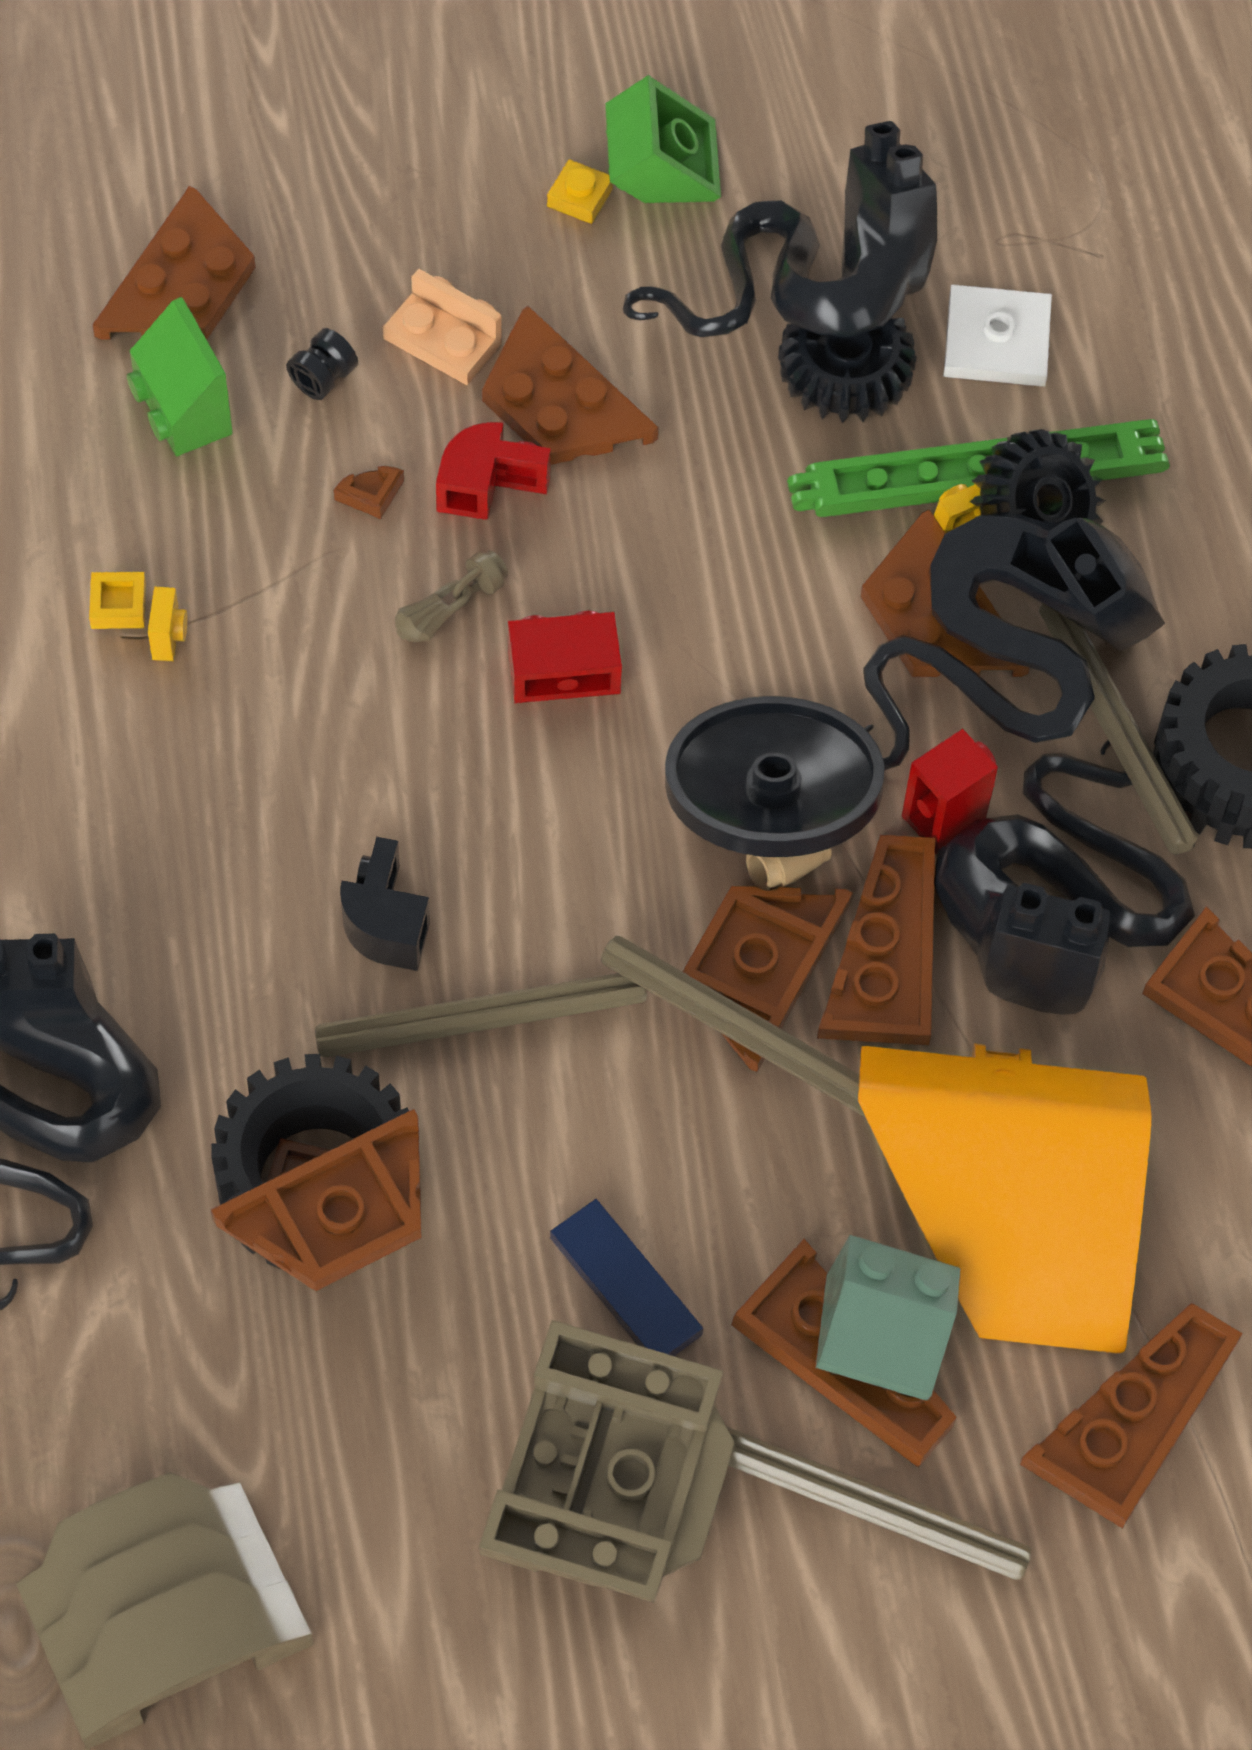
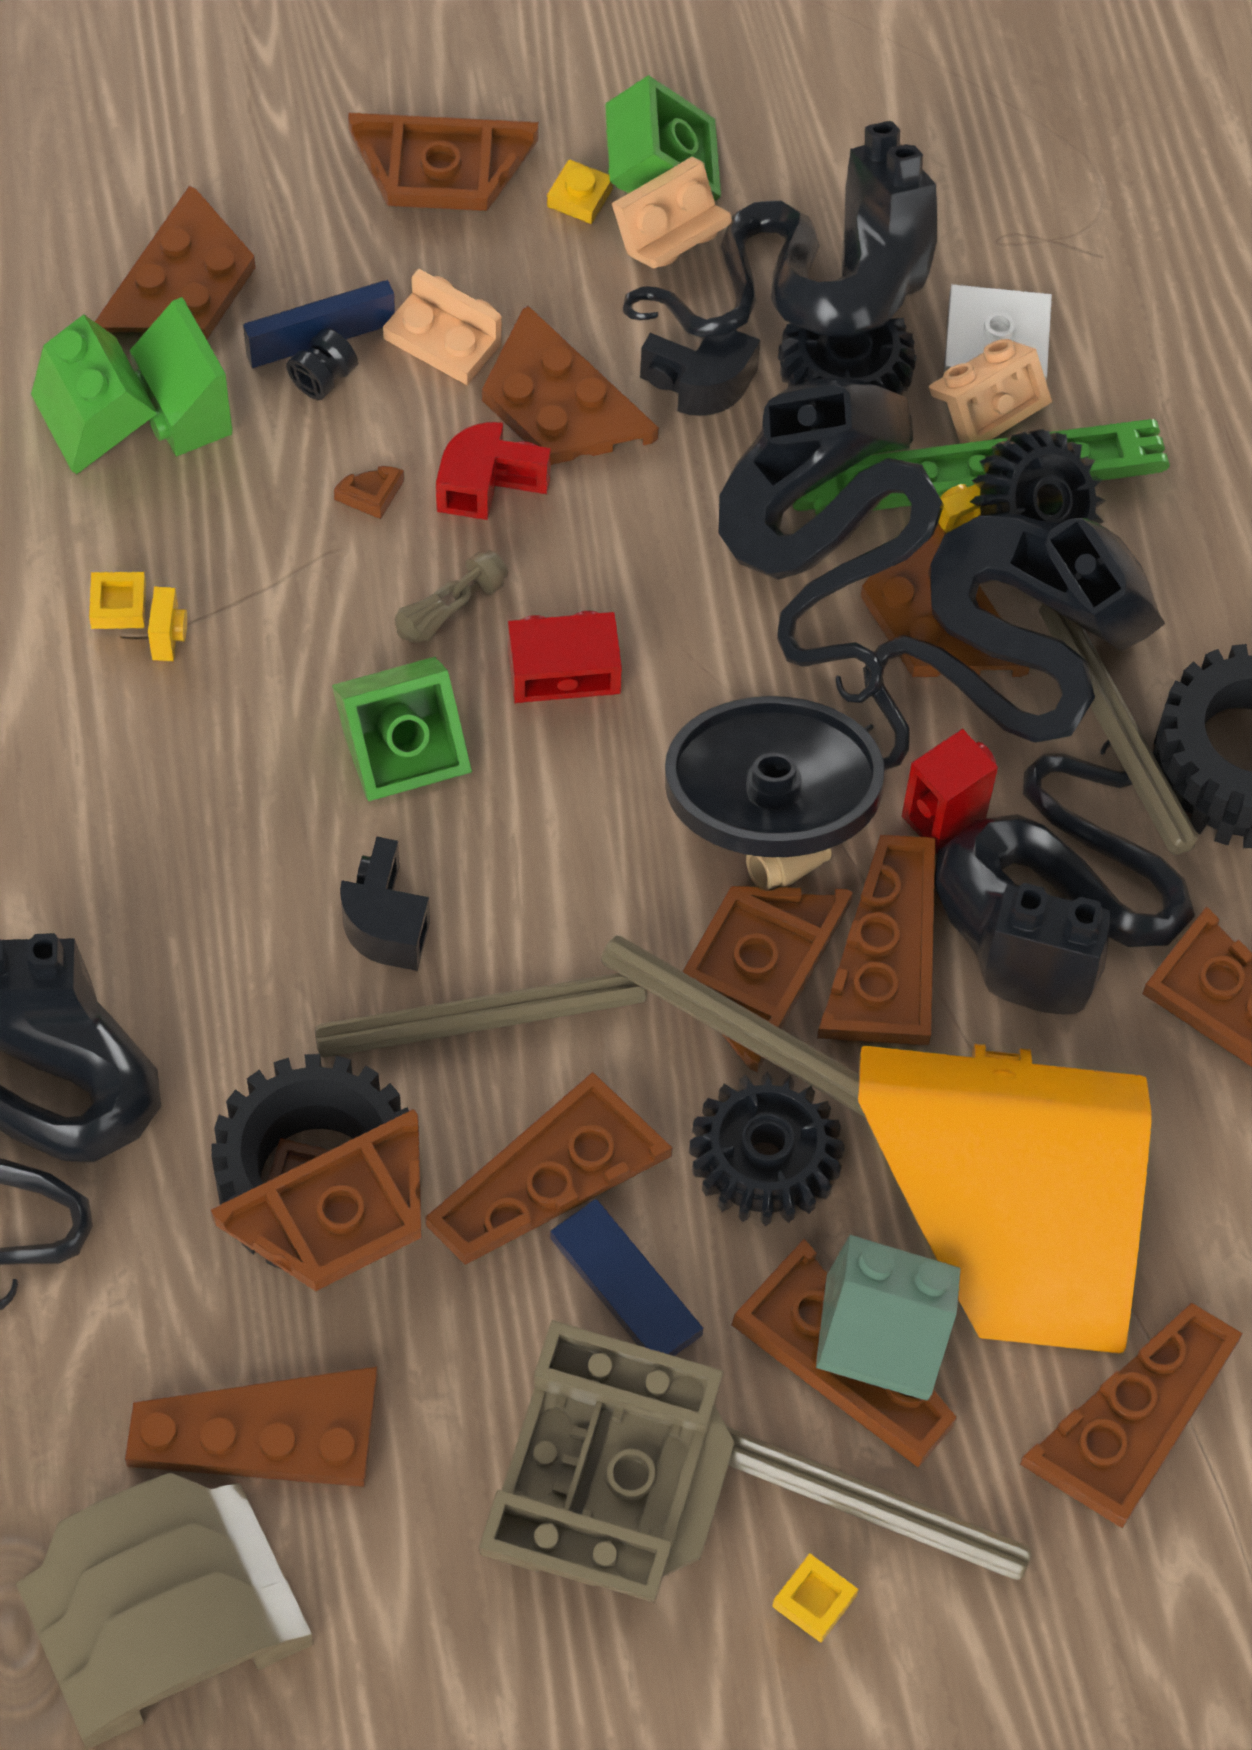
none -> bright green slope [31,314,157,474]
none -> dark orange wing [125,1366,378,1487]
none -> dark blue tile [243,280,395,368]
none -> bright green slope [332,657,472,802]
none -> dark orange wing [348,113,539,211]
none -> dark orange wing [425,1072,673,1265]
none -> light nougat bracket [612,157,732,268]
none -> black brick [640,330,760,416]
none -> black gear [689,1072,845,1226]
none -> black hips [718,378,944,703]
none -> yellow plate [772,1553,859,1643]
none -> light nougat bracket [929,339,1052,444]

